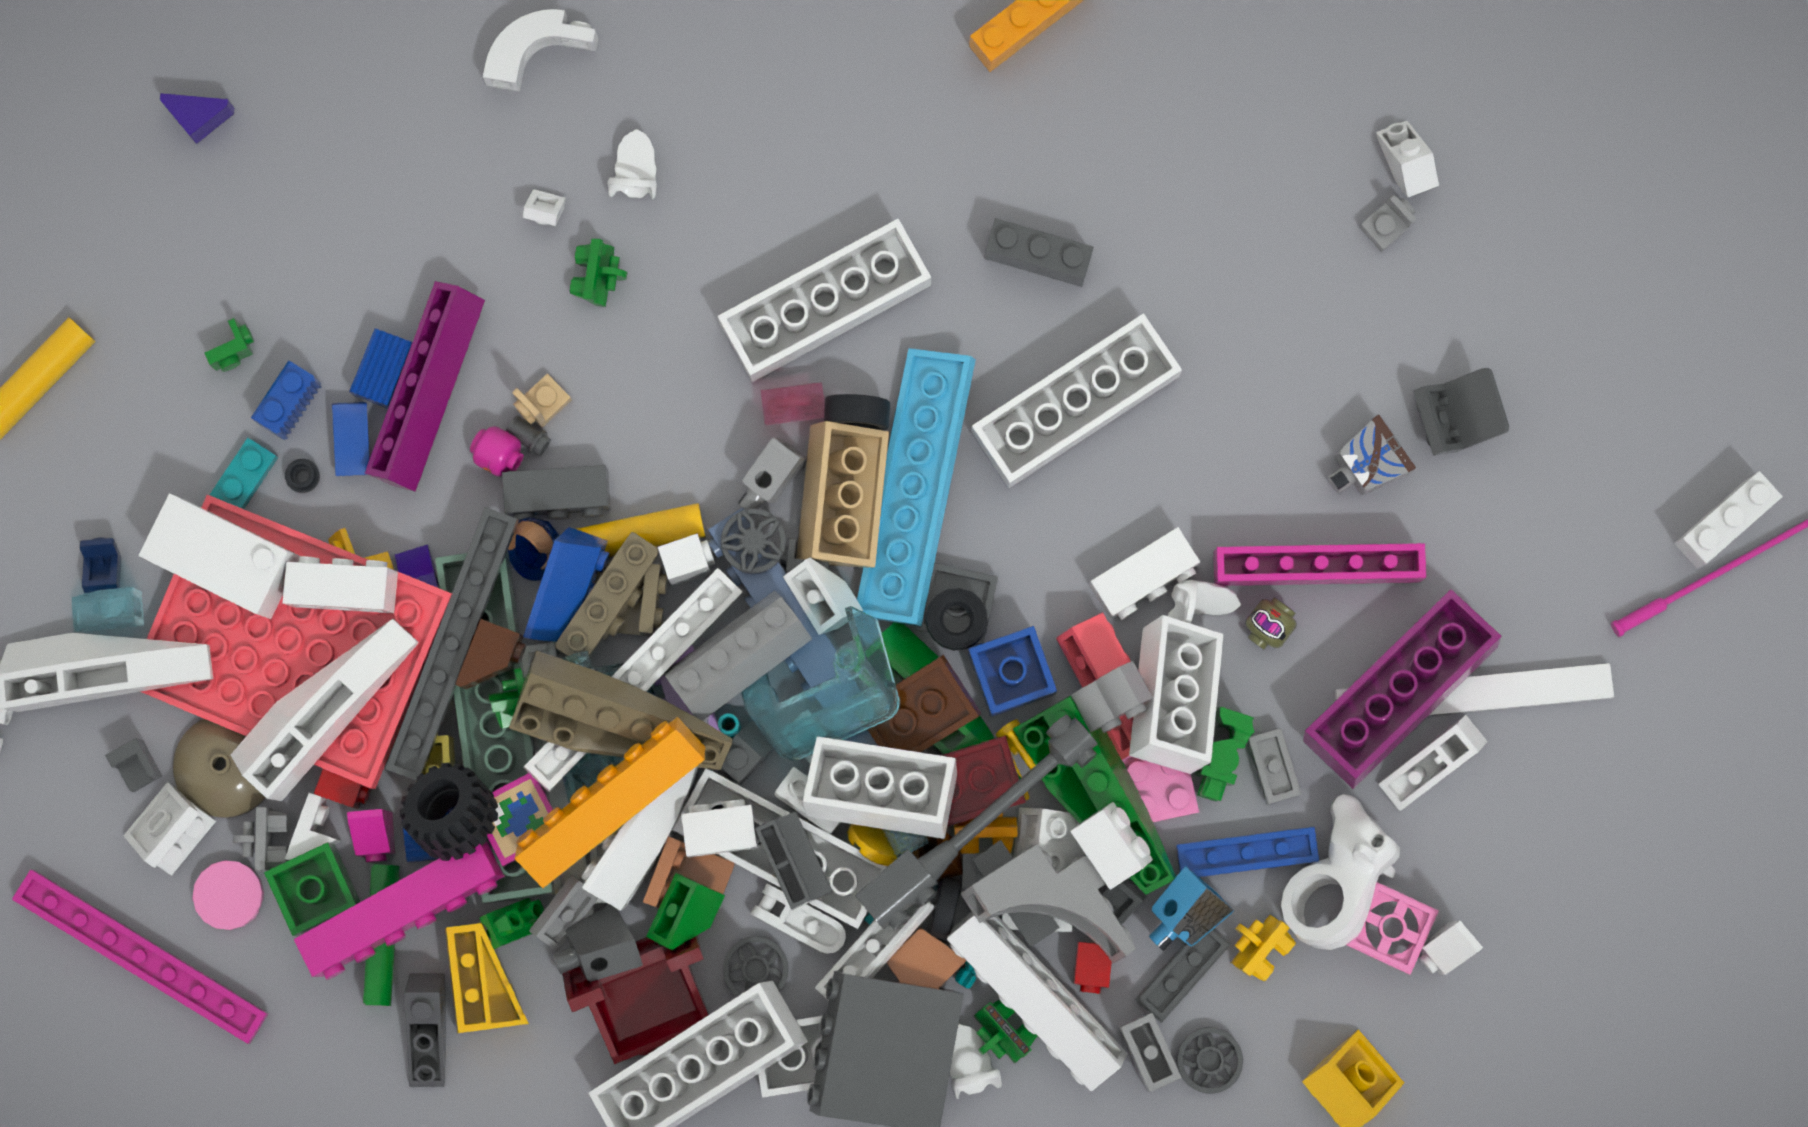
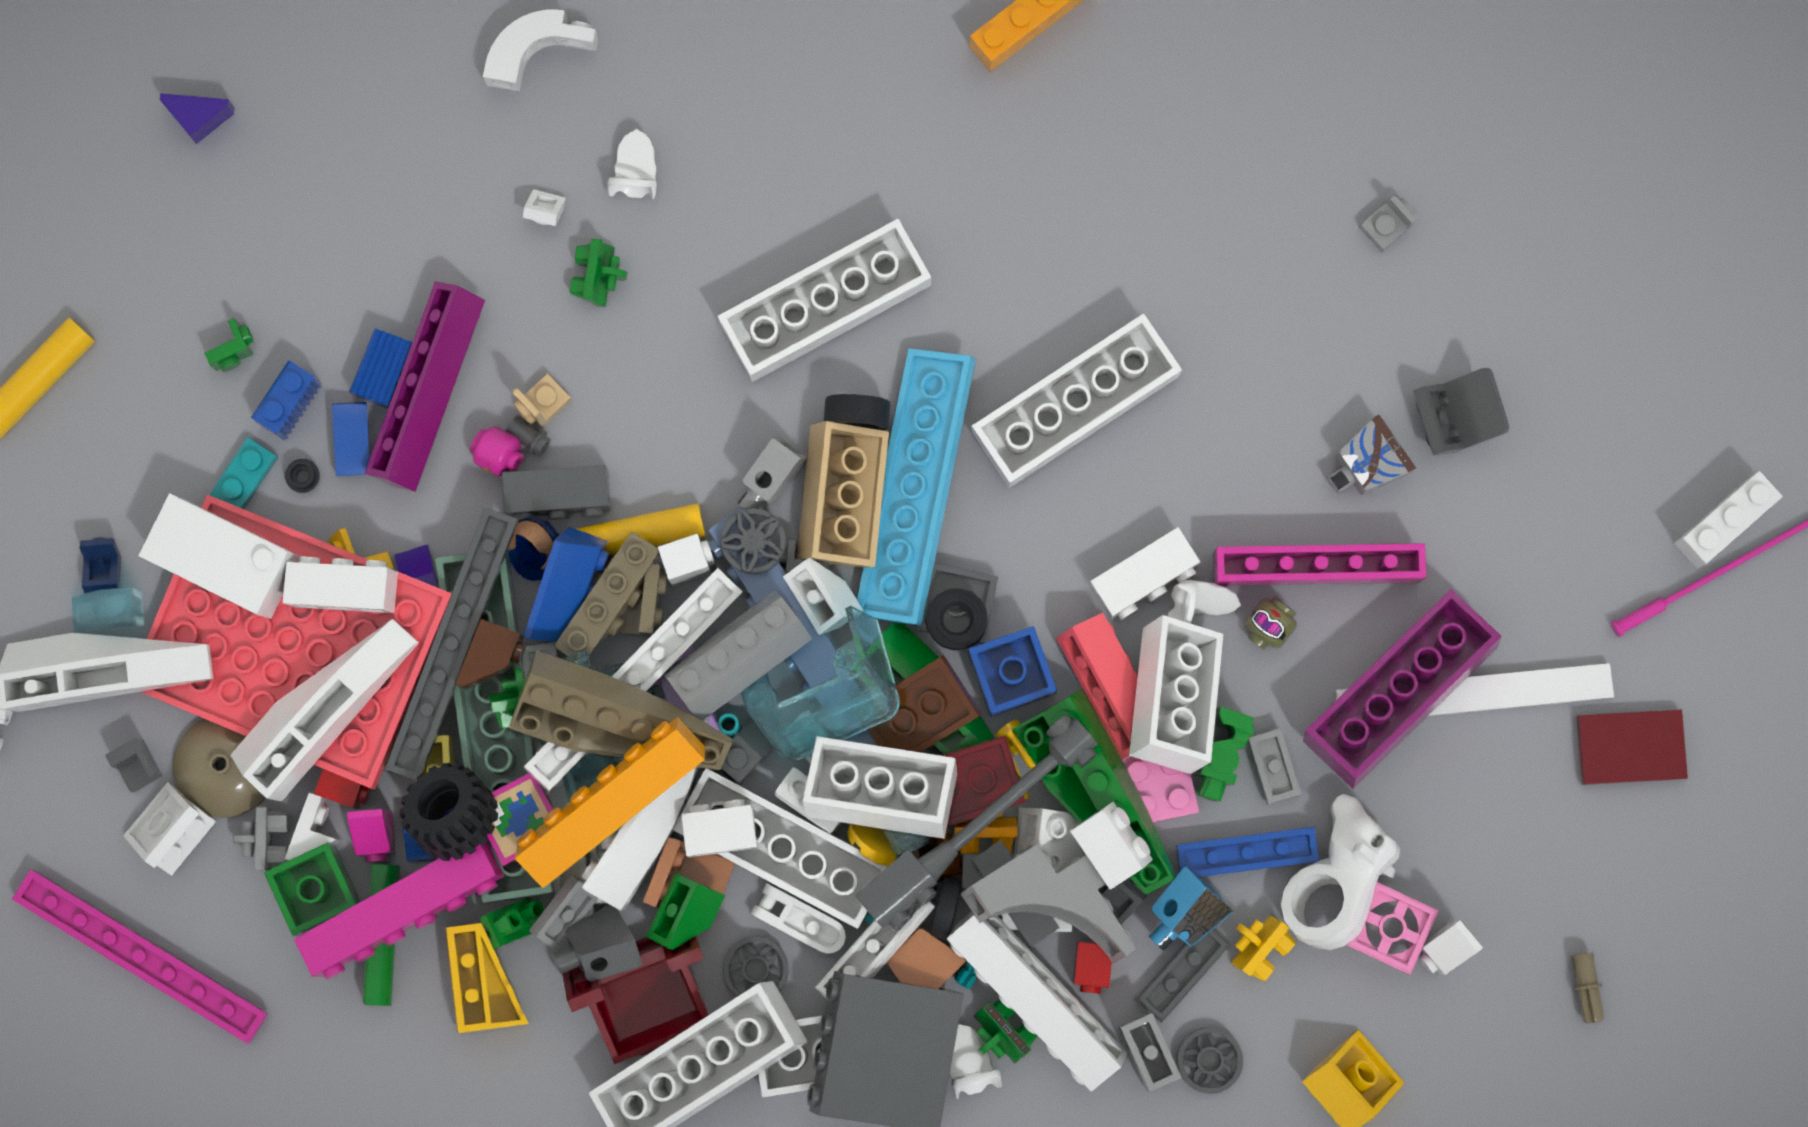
bright pink tile [193,860,264,930] -> none
dark grey slope [404,973,446,1087] -> none
dark grey piece [755,811,832,910] -> none
clear pink hips [761,382,825,425] -> none
dark grey brick [985,218,1094,287] -> none
light grey brick [1071,661,1153,733] -> none
white slope [1376,121,1439,197] -> none
white slope [1378,715,1488,811] -> none
none -> dark tan axle [1571,952,1604,1023]
none -> dark red tile [1576,710,1688,785]

